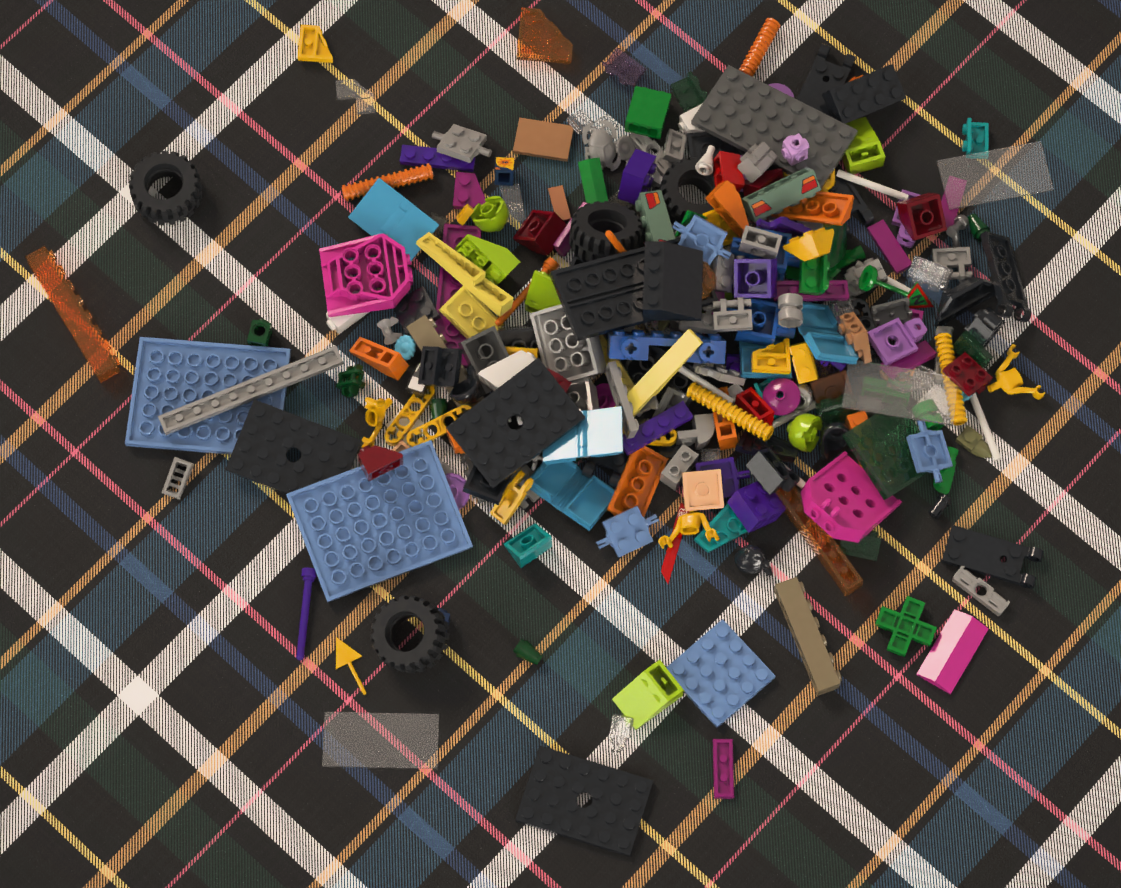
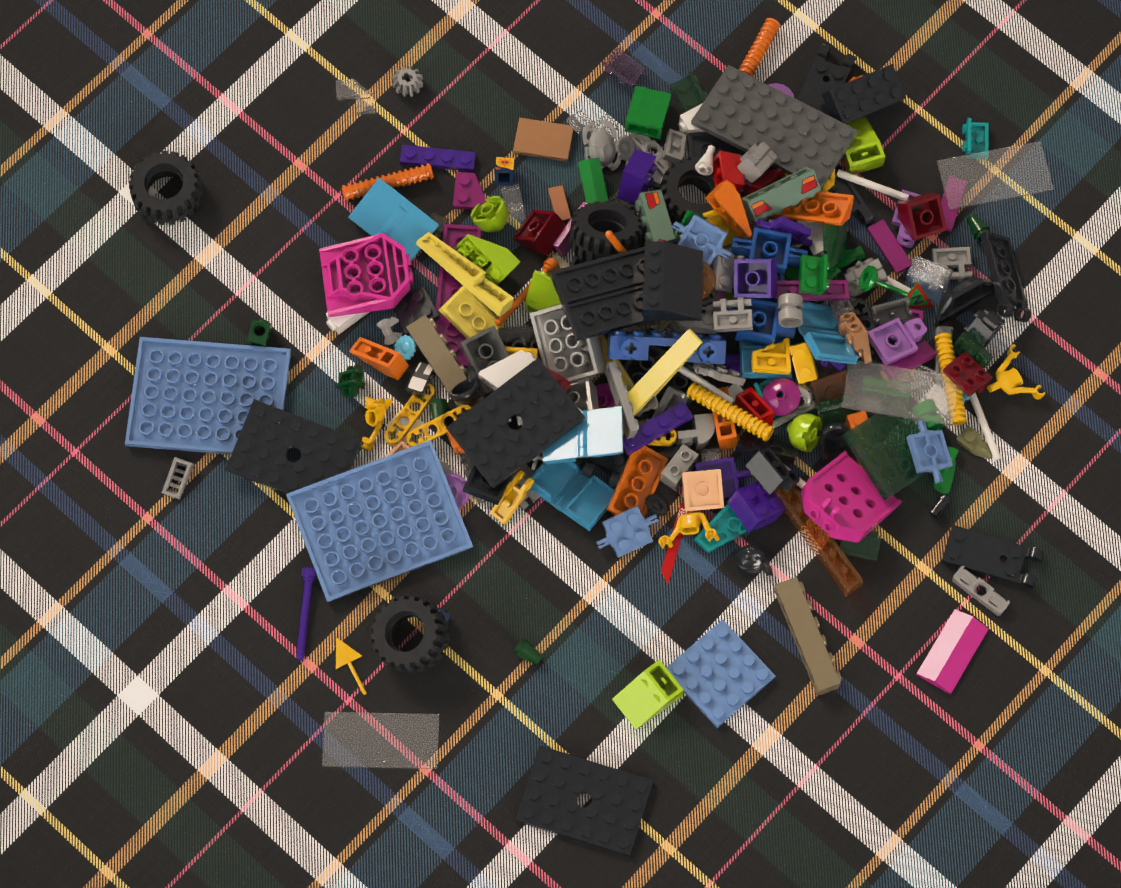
clear orange brick [25,246,120,383] -> none
light grey plate [158,345,344,435] -> none
yellow wing [297,25,333,63] -> none
dark red slope [358,445,403,481] -> none
black slope [418,346,463,388] -> none
light grey plate [432,124,492,163] -> none
yellow tile [456,204,474,226] -> none
teal slope [504,523,552,568] -> none
clear orange plate [516,7,573,64] -> none
clear plate [610,714,634,756] -> none
magenta tile [713,739,734,799] -> none
light grey brick [738,225,782,258] -> none
lavender brick [781,133,809,166] -> none
yellow slope [783,227,834,262] -> none
green plate [875,596,937,657] -> none
flat silver piece [946,214,969,248] -> none
none -> light grey gear [392,66,423,97]
none -> black piece [645,494,669,516]

